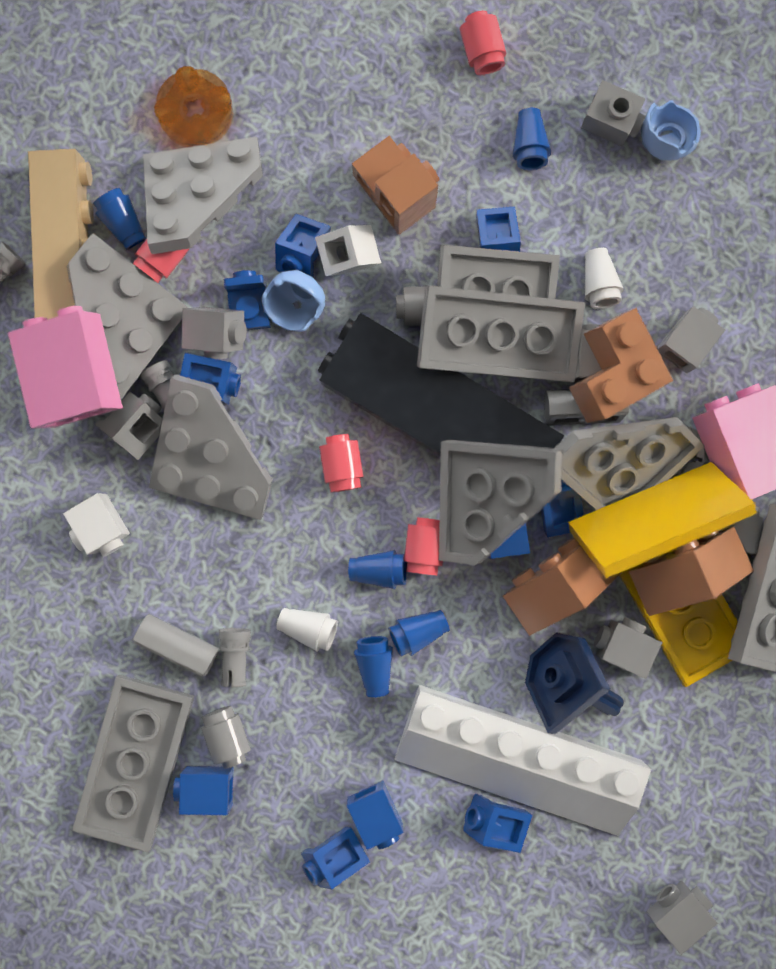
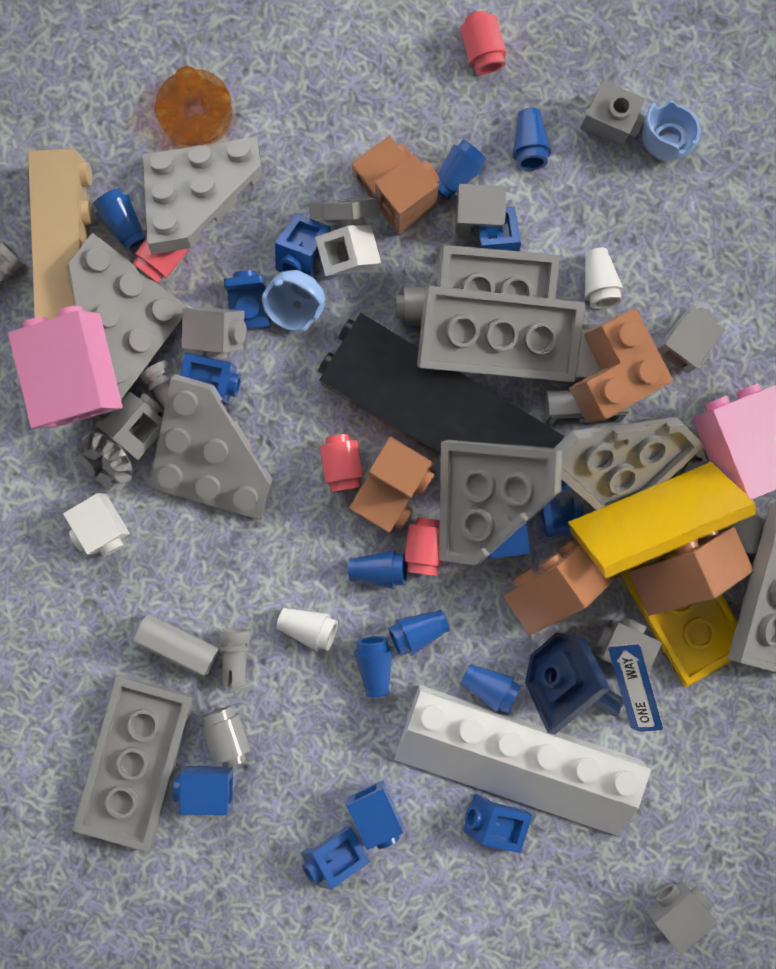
none -> light grey gear [76,432,132,490]
none -> light grey plate [308,198,380,227]
none -> nougat brick [349,437,435,533]
none -> blue cone [437,139,486,200]
none -> light grey panel [455,184,507,233]
none -> blue cone [460,664,522,714]
none -> sticker [608,644,663,732]

